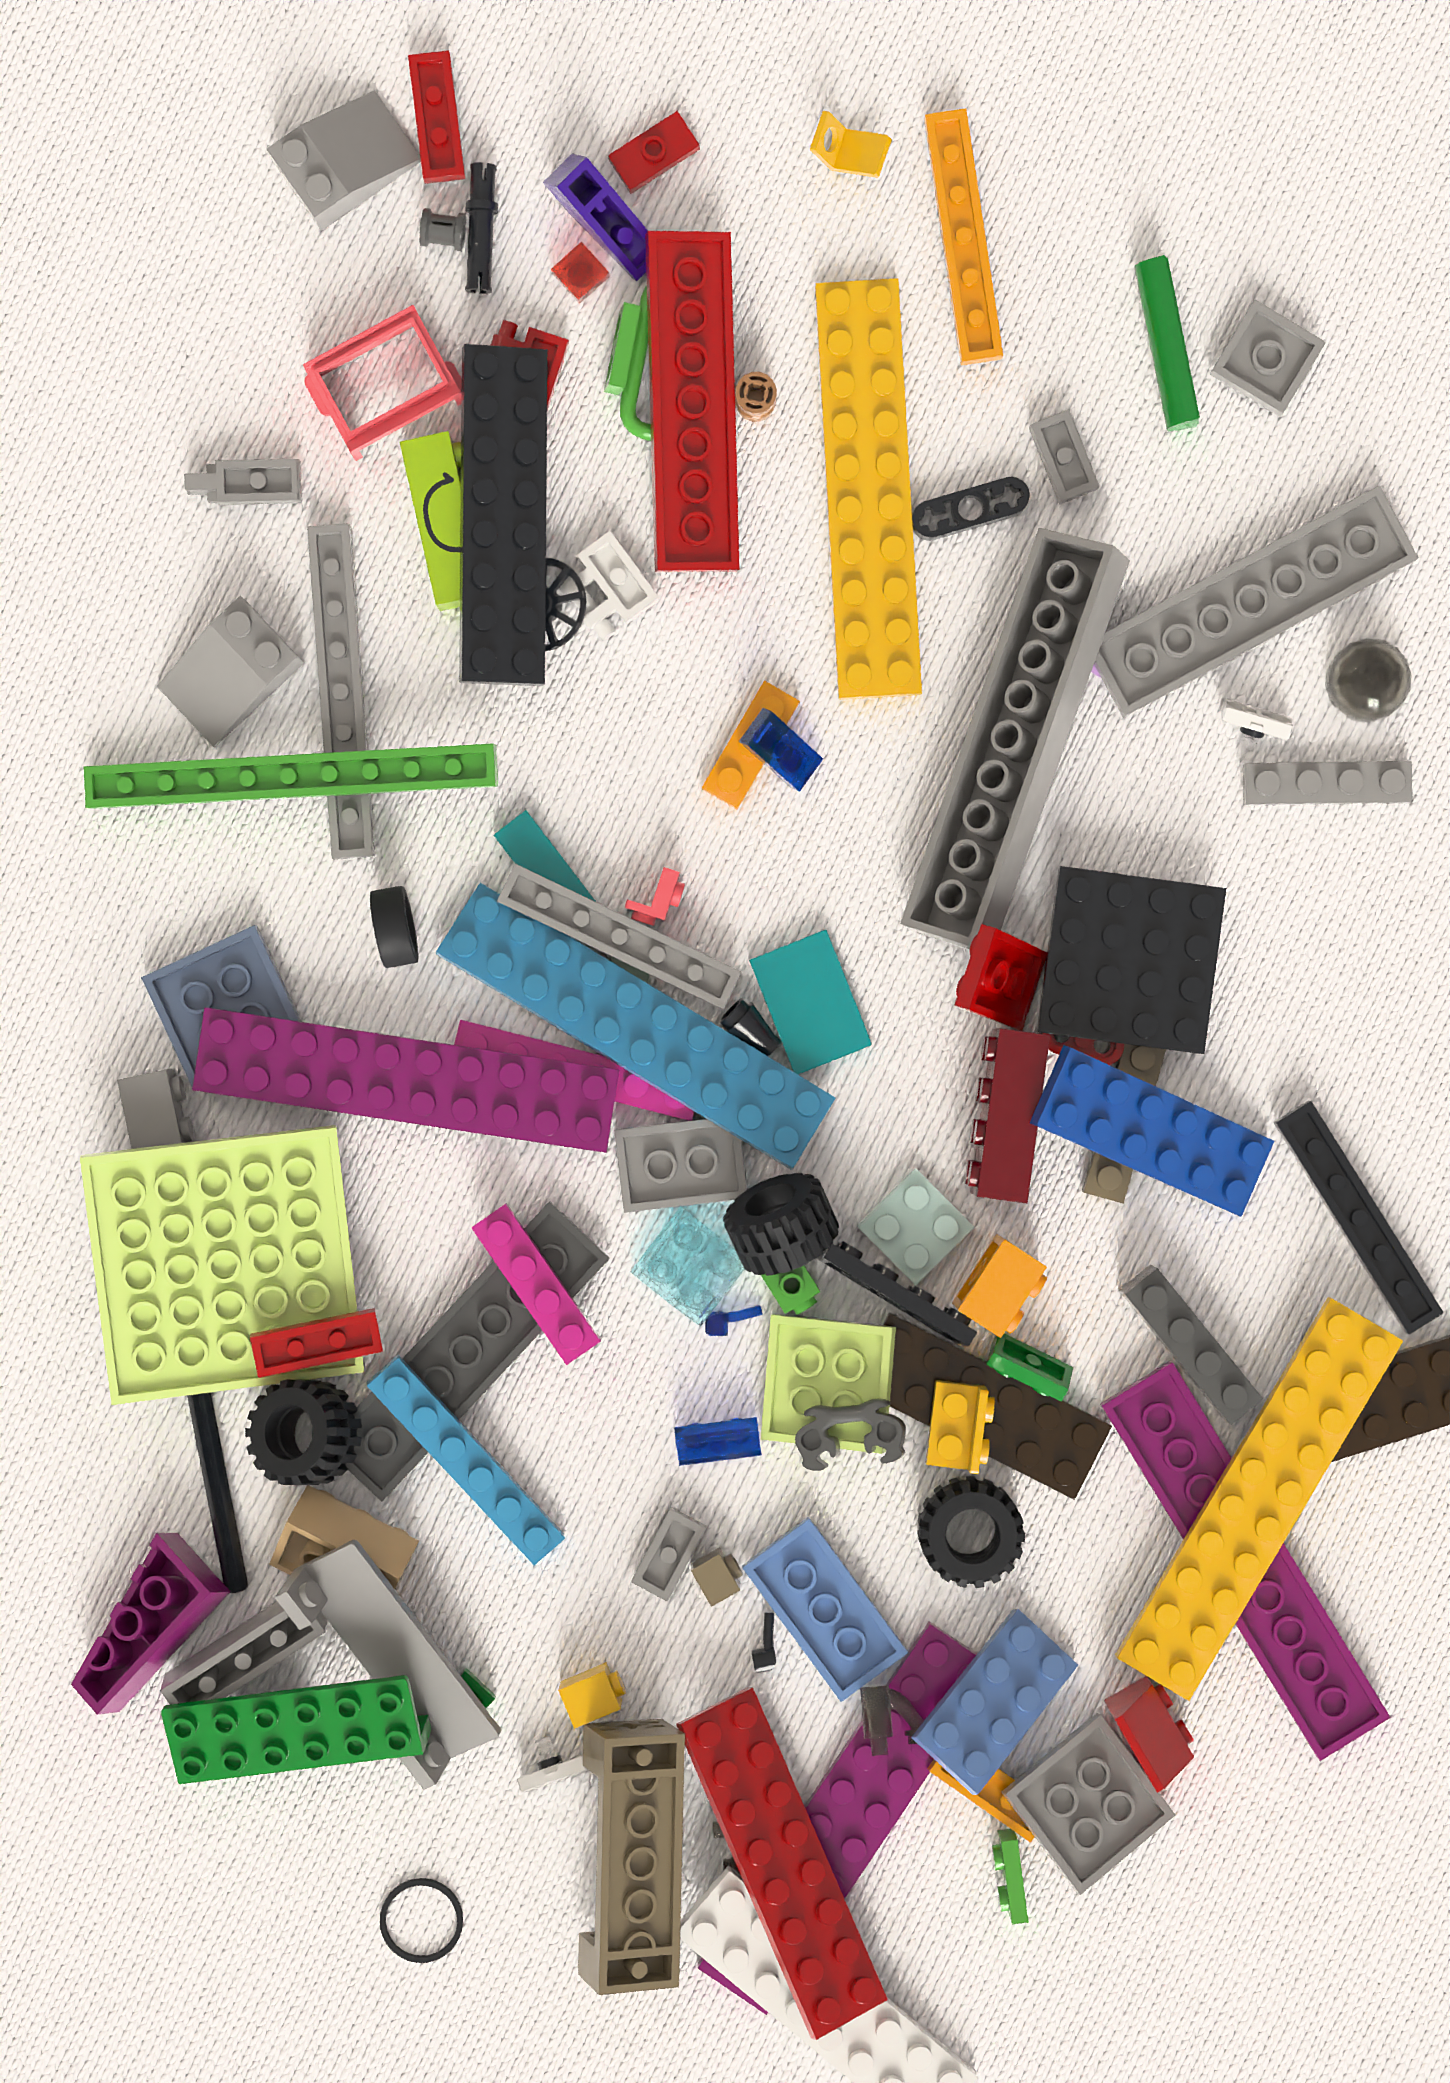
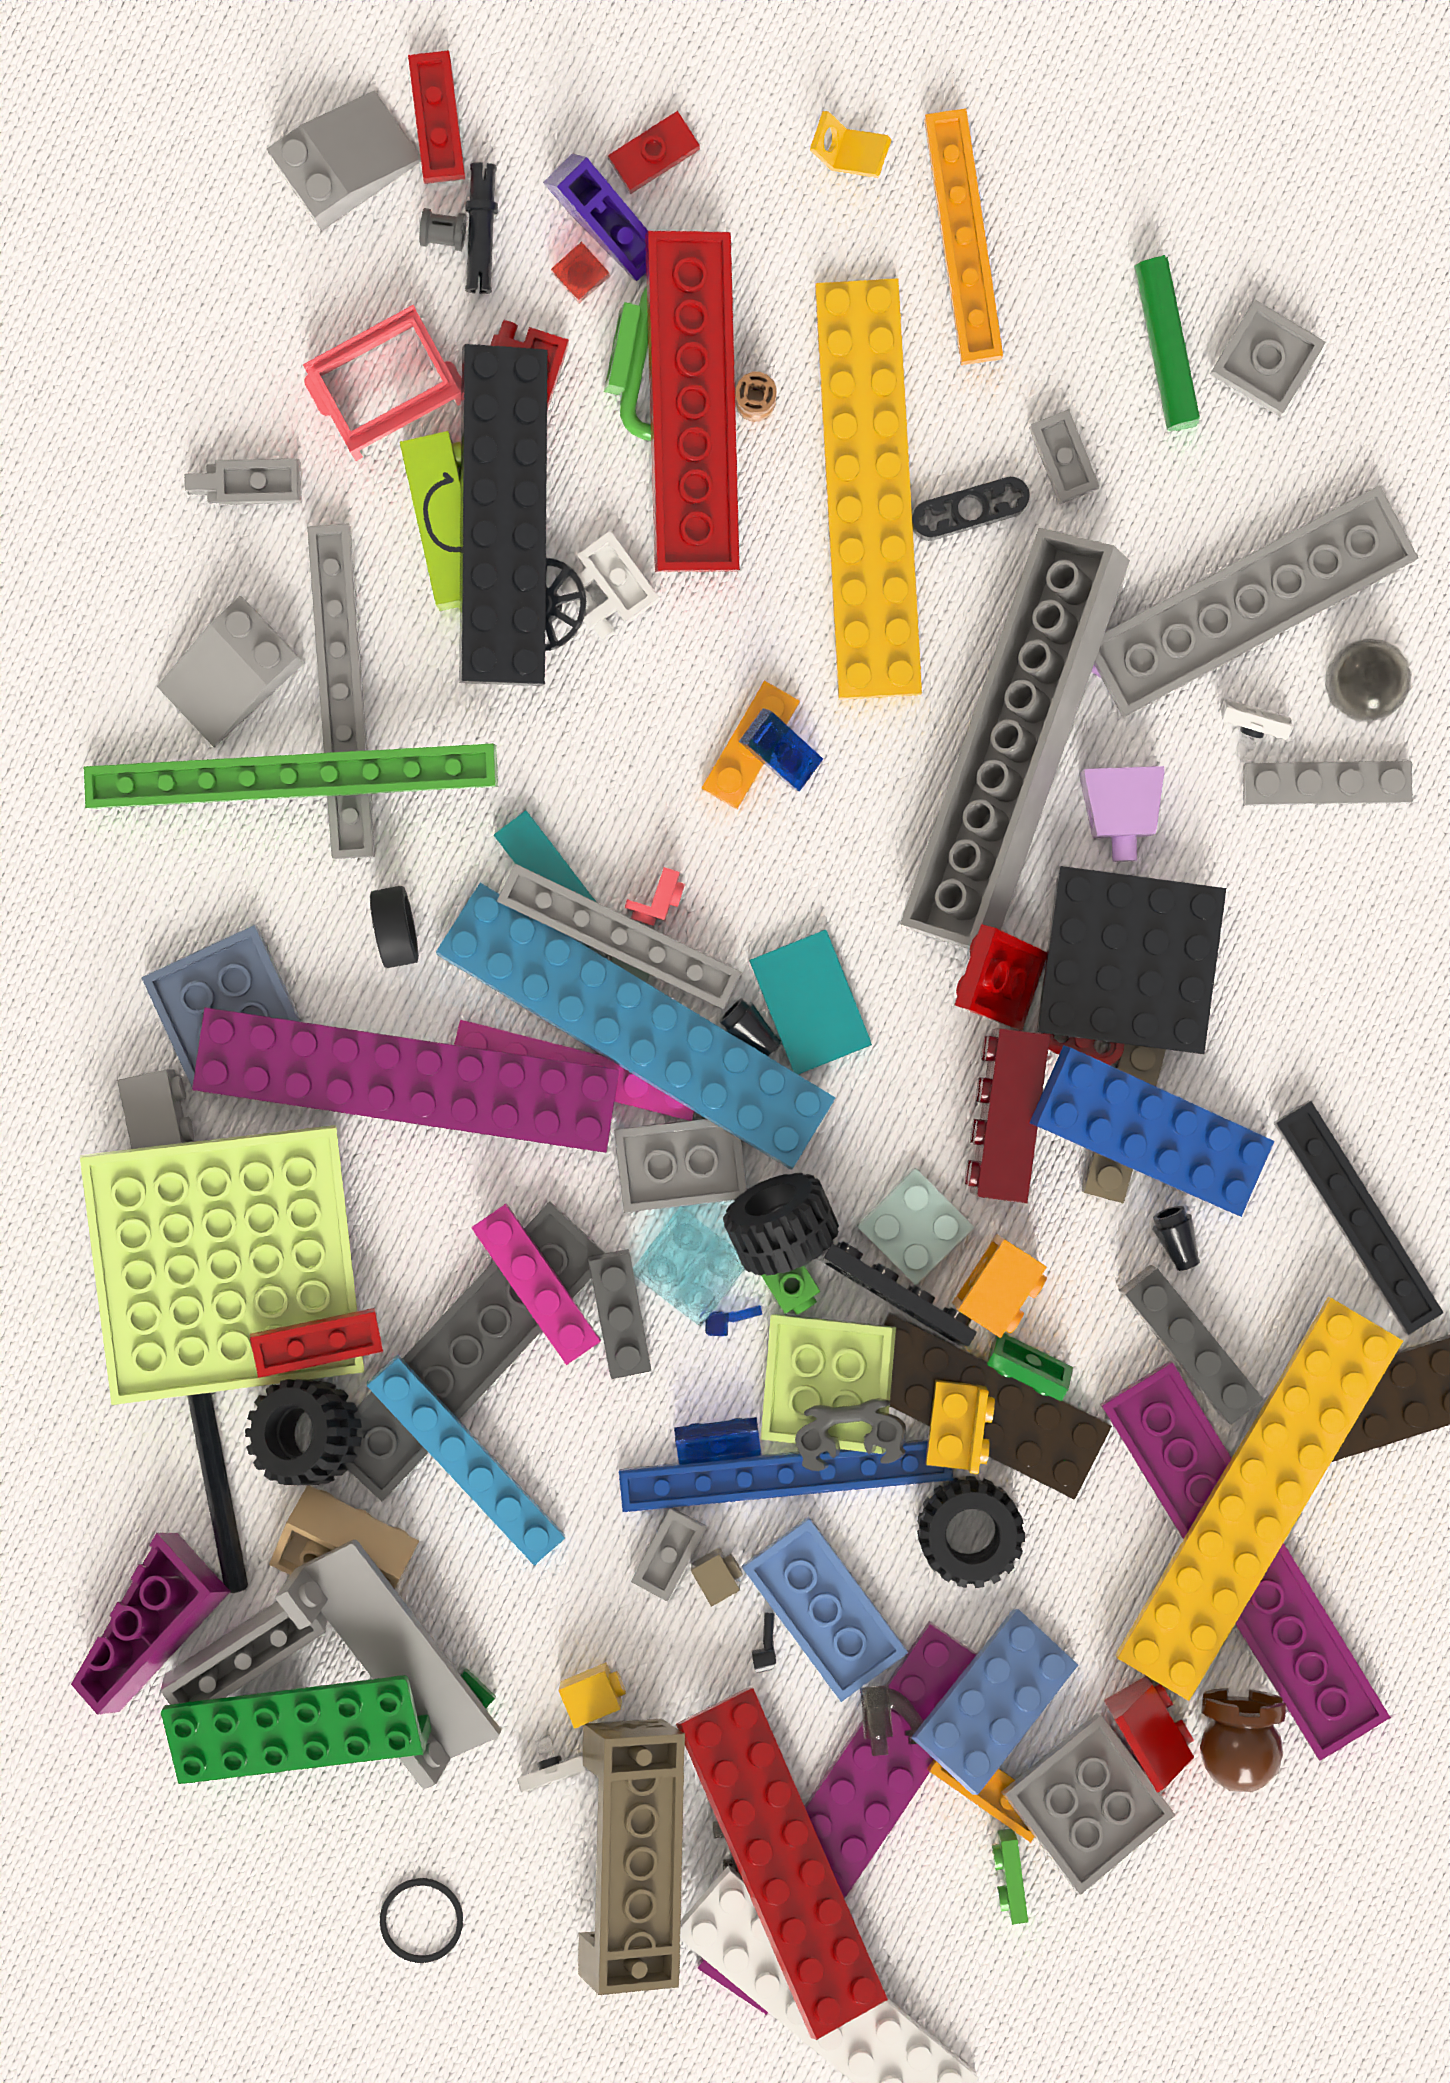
none -> dark grey plate [588,1249,652,1379]
none -> blue tile [619,1439,953,1512]
none -> lavender torso [1080,766,1164,862]
none -> black cone [1152,1206,1200,1271]
none -> reddish brown tile [1200,1688,1286,1793]

